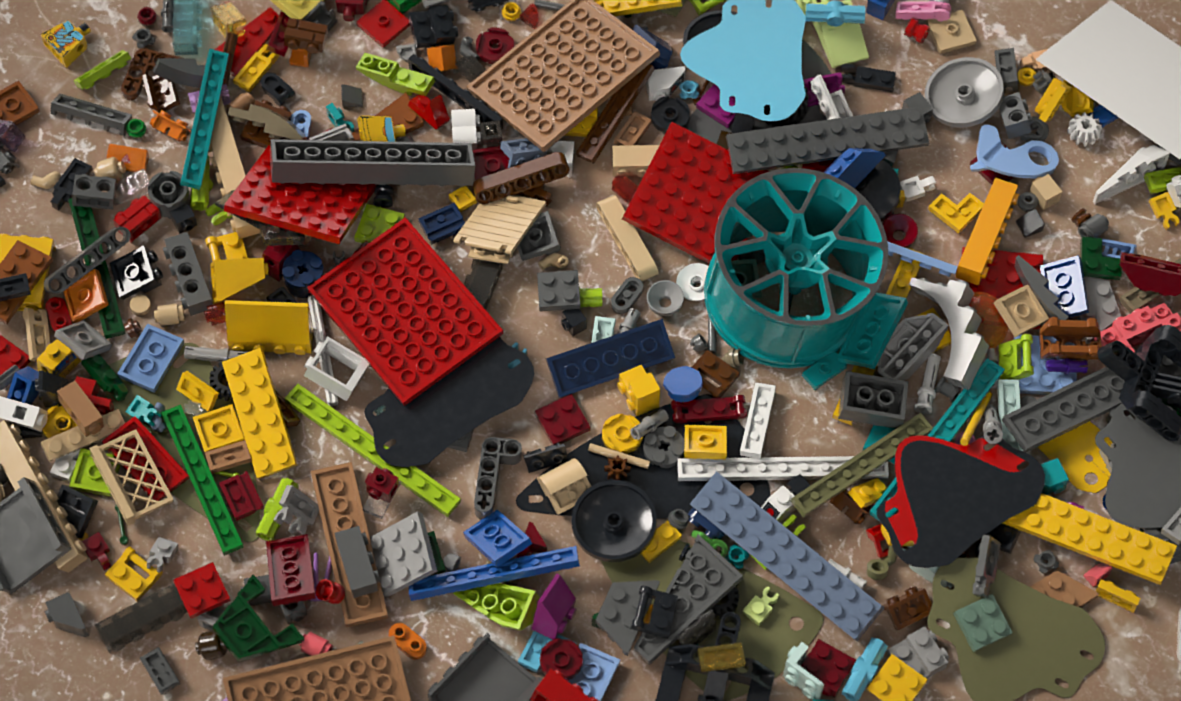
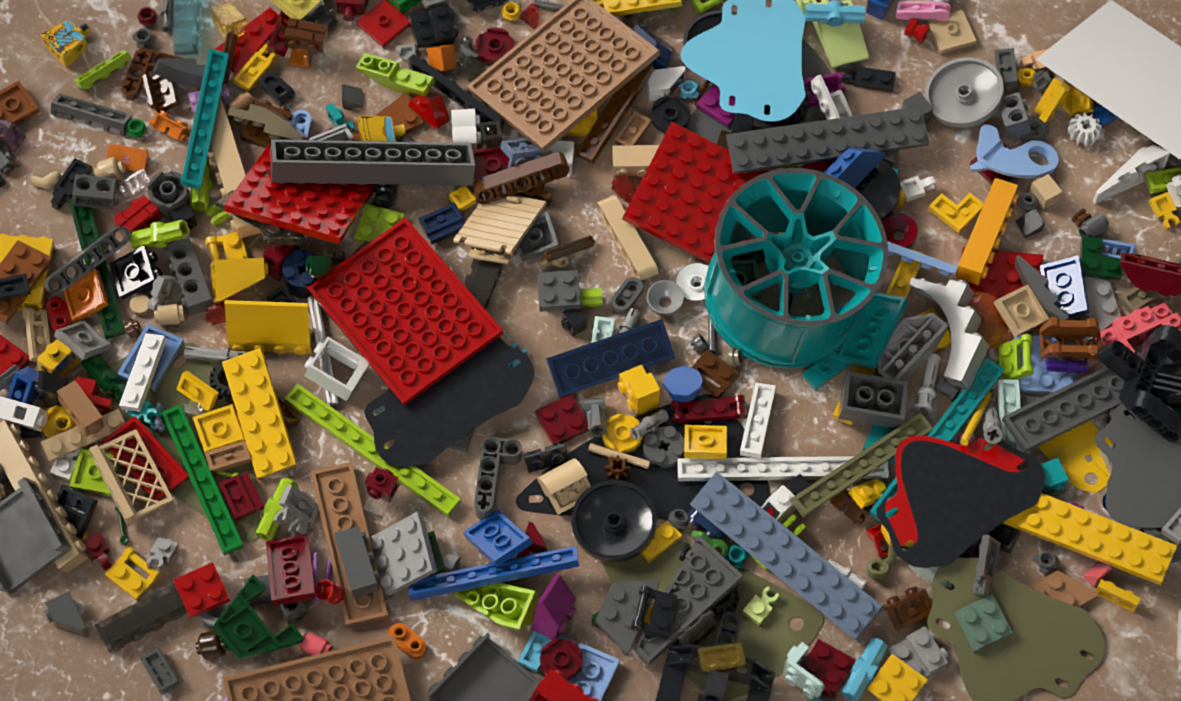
none -> white plate [119,333,167,412]
none -> lime piece [129,219,190,250]
none -> light grey plate [147,275,175,310]
none -> dark green piece [306,256,333,278]
none -> reddish brown axle [543,235,595,262]
none -> dark grey piece [584,397,607,437]

